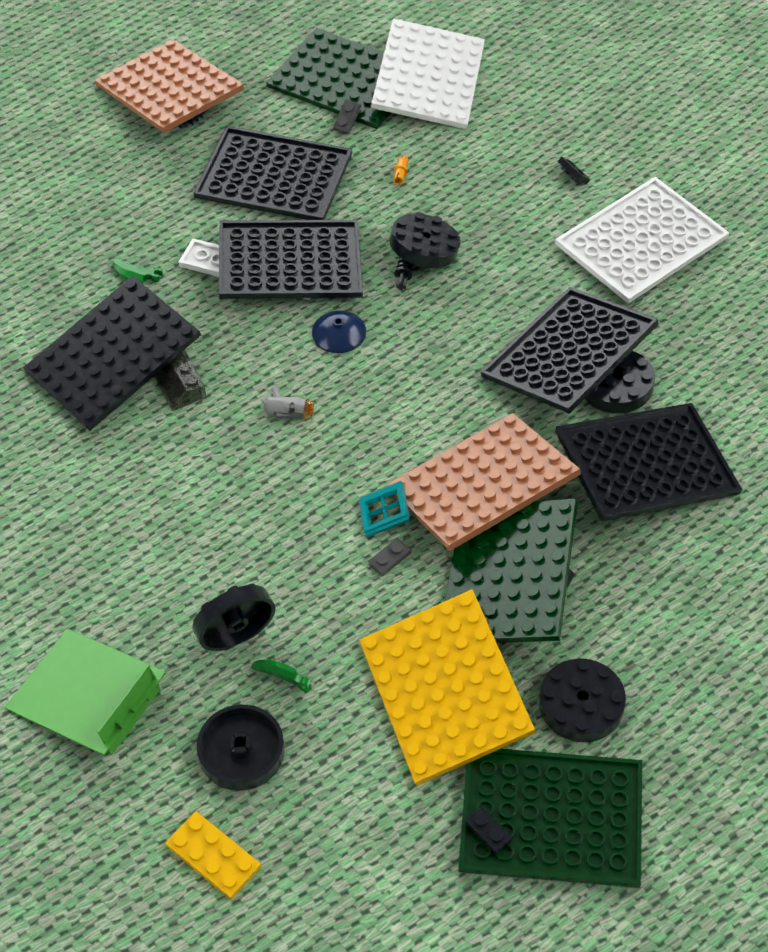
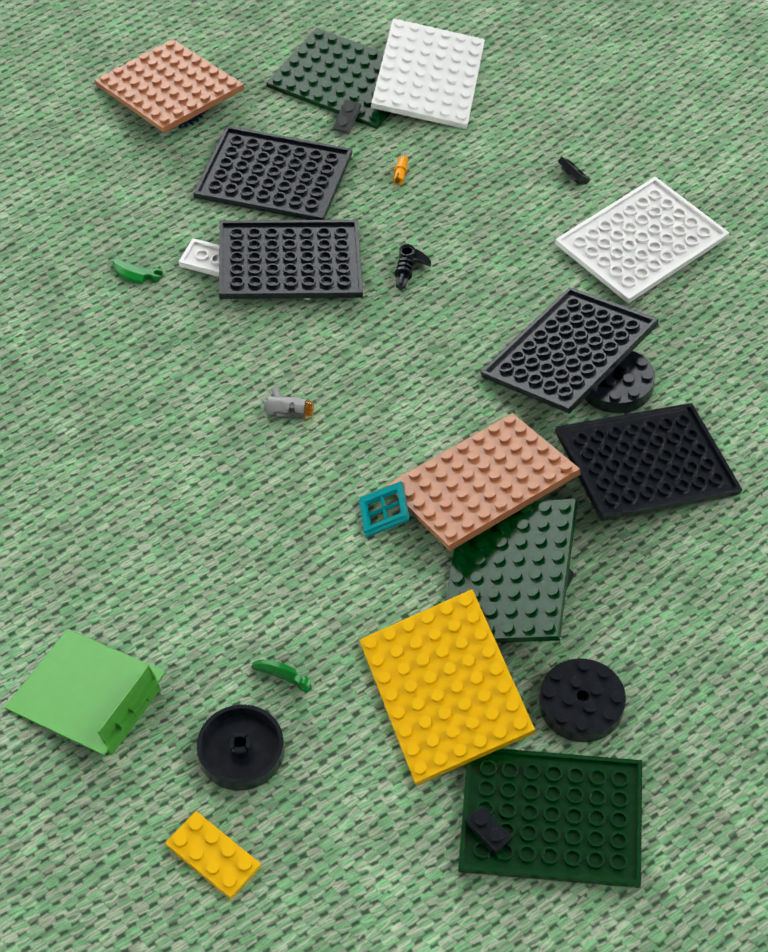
black plate [23,276,201,431] -> none
clear smoke slope [154,350,207,411] -> none
black piece [192,583,276,651] -> none
dark blue dish [312,310,366,353] -> none
dark grey plate [368,538,411,576] -> none
black piece [389,212,461,268] -> none

